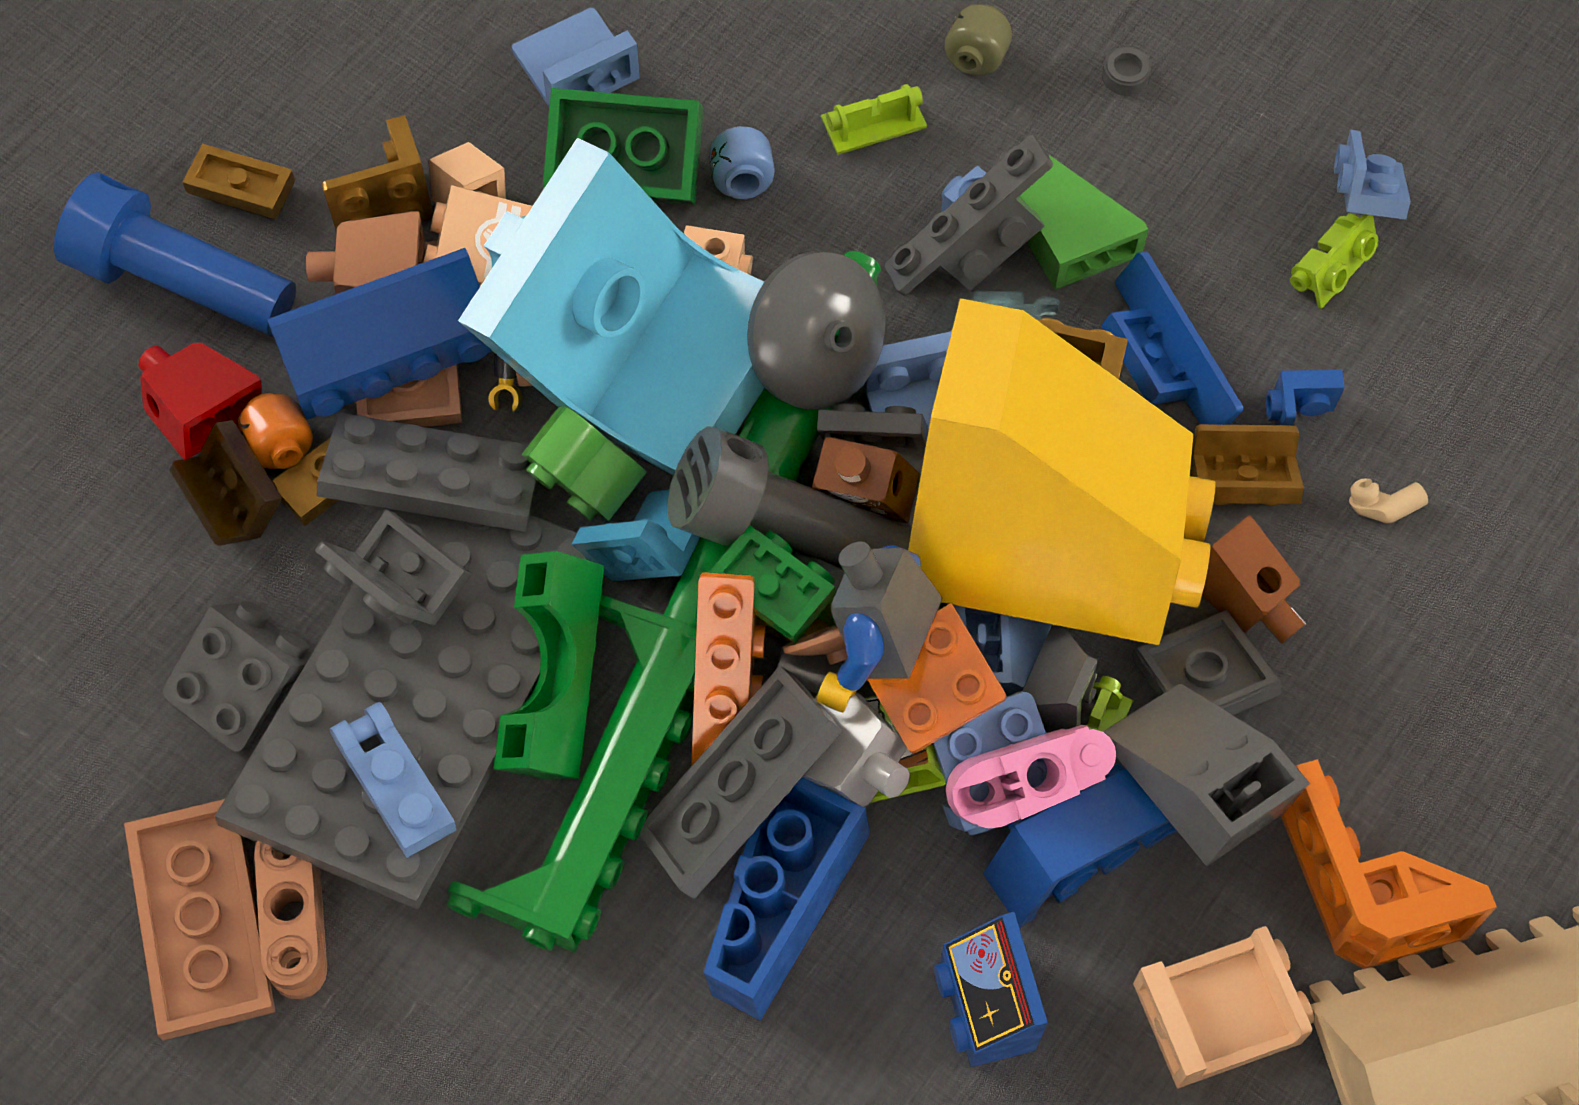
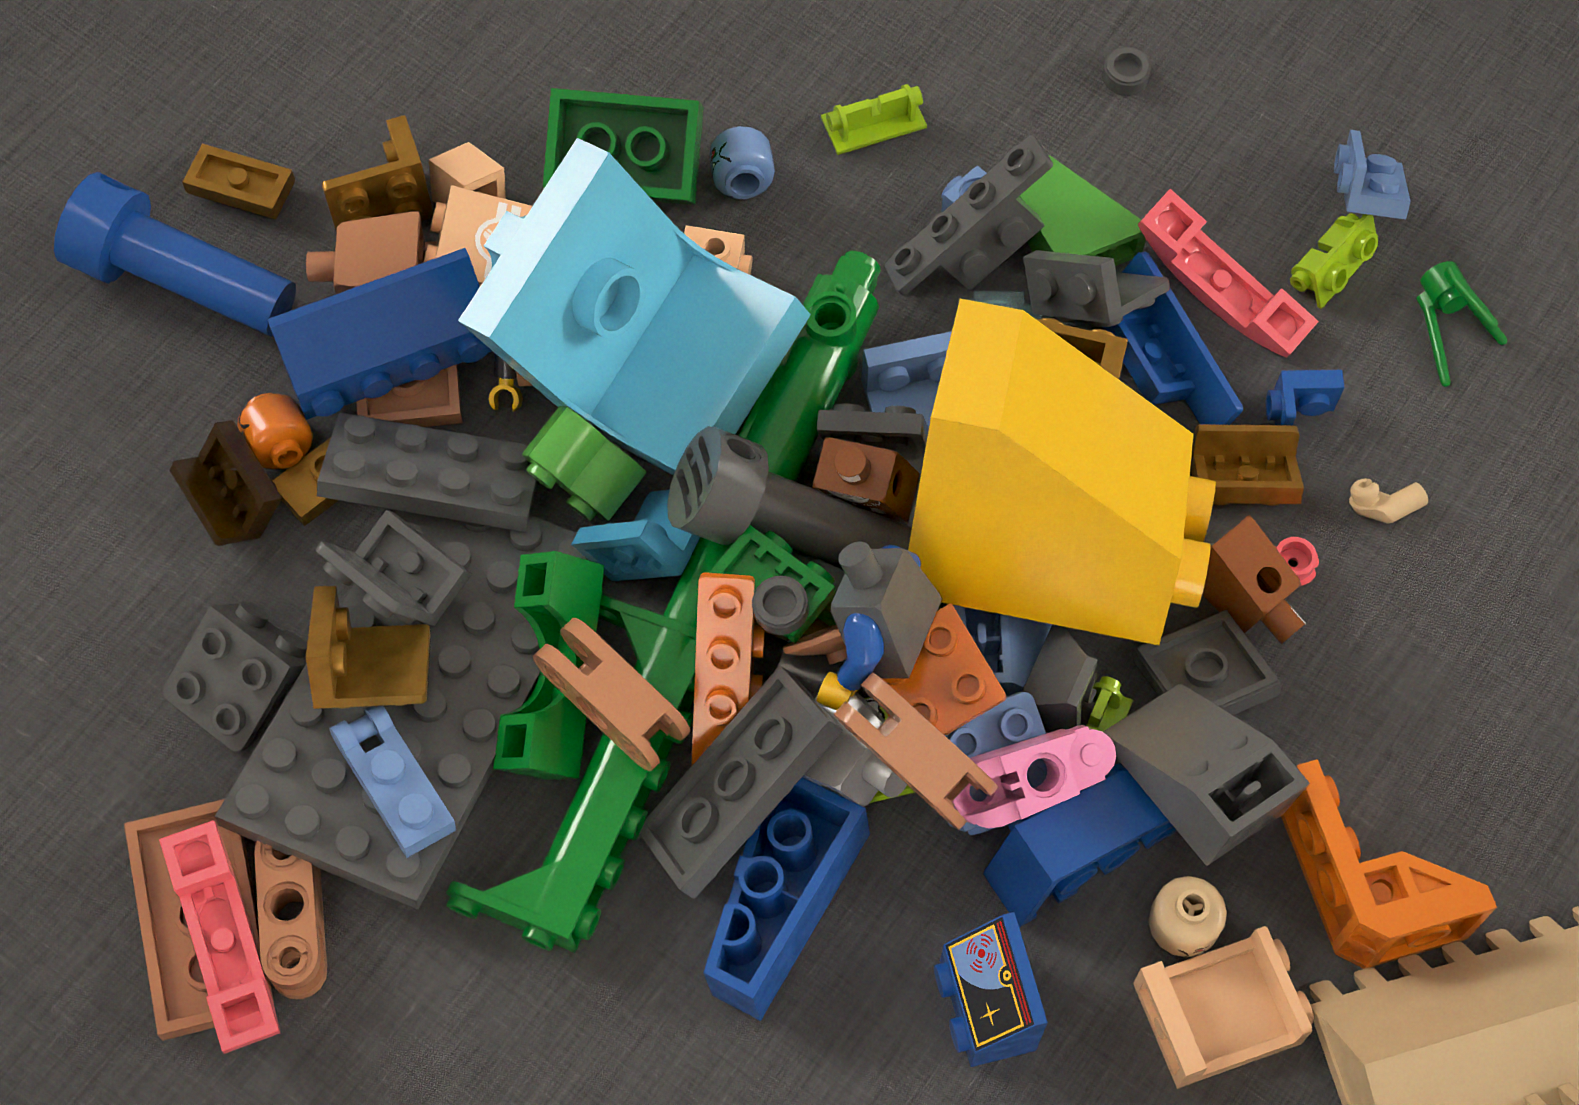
red torso [138,343,262,461] -> none
medium blue bracket [512,8,640,107] -> none
dark grey dish [747,251,886,410] -> none
olive head [944,5,1013,76] -> none
none -> coral slope [159,820,280,1054]
none -> pearl gold bracket [306,586,430,709]
none -> nougat piece [533,617,691,771]
none -> dark grey tile [752,576,809,635]
none -> nougat piece [833,672,999,830]
none -> dark grey bracket [1023,250,1170,327]
none -> coral slope [1137,189,1319,358]
none -> tan head [1148,876,1227,958]
none -> coral plate [1275,537,1319,586]
none -> green plant [1416,261,1507,387]

